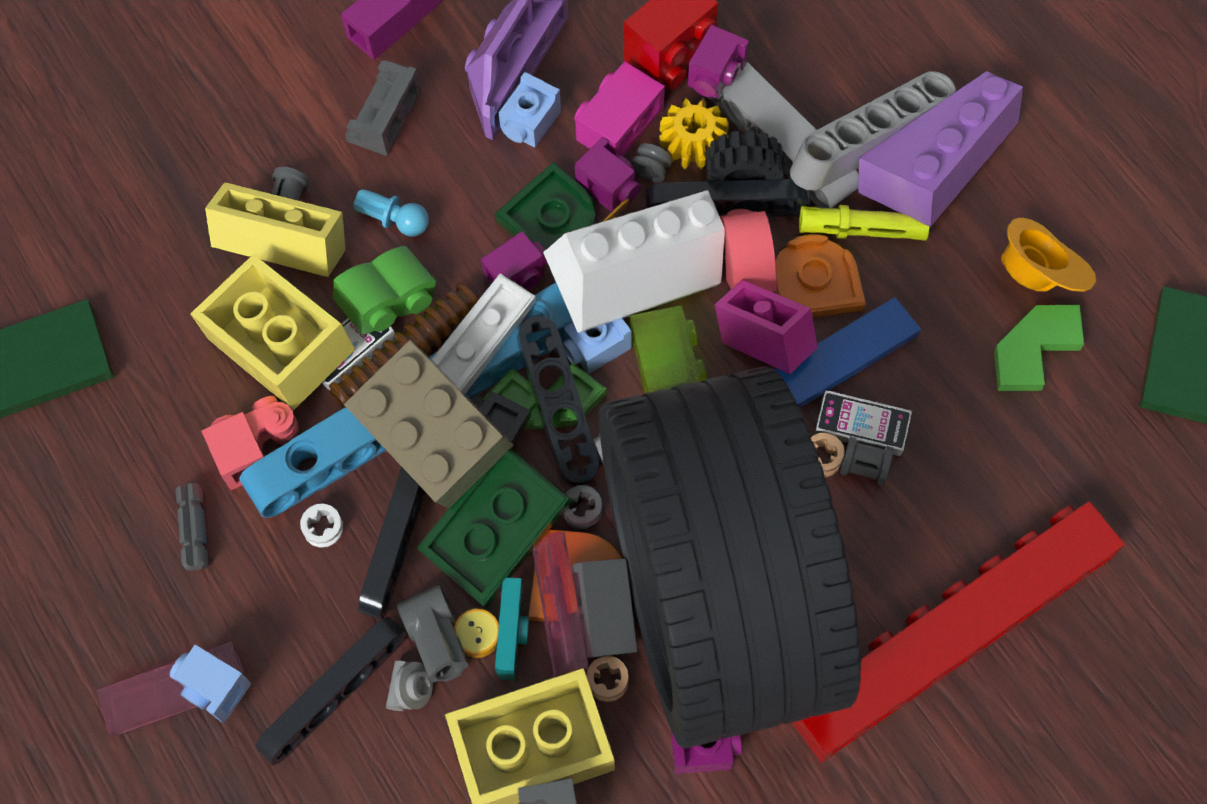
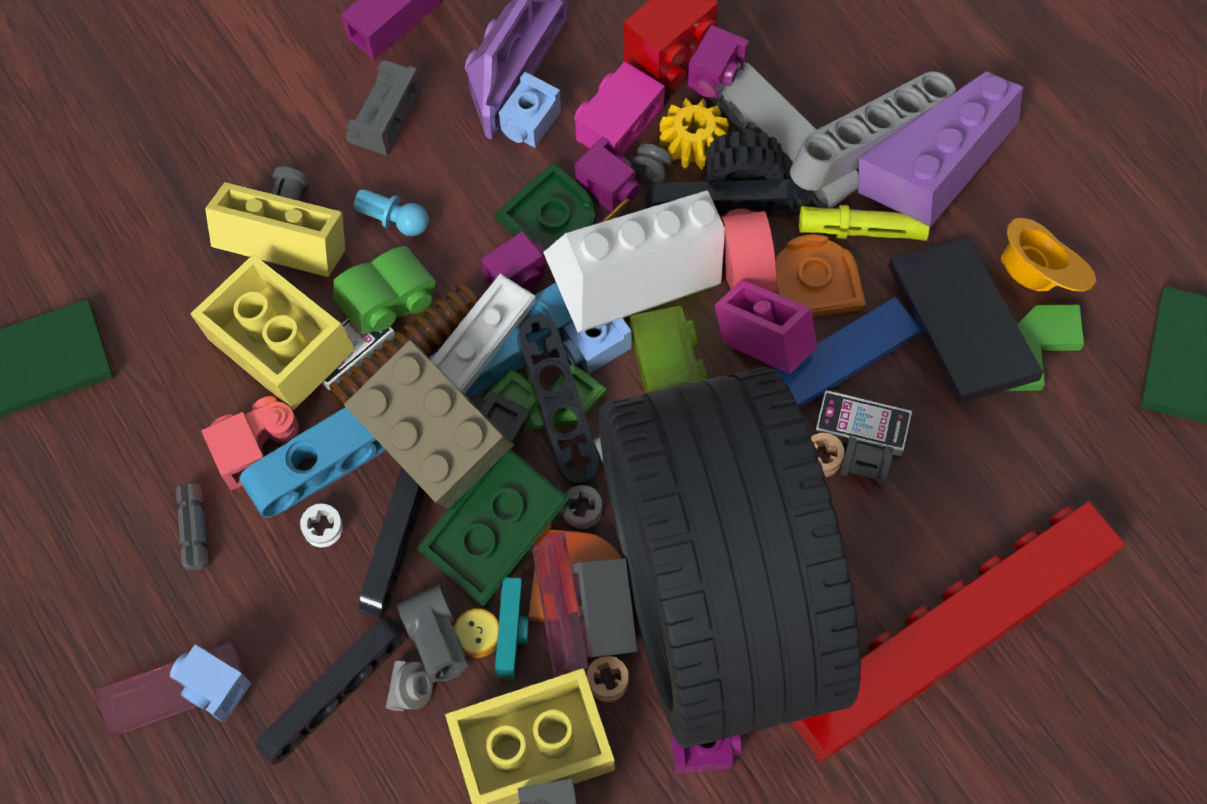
none -> black tile [888,237,1043,404]

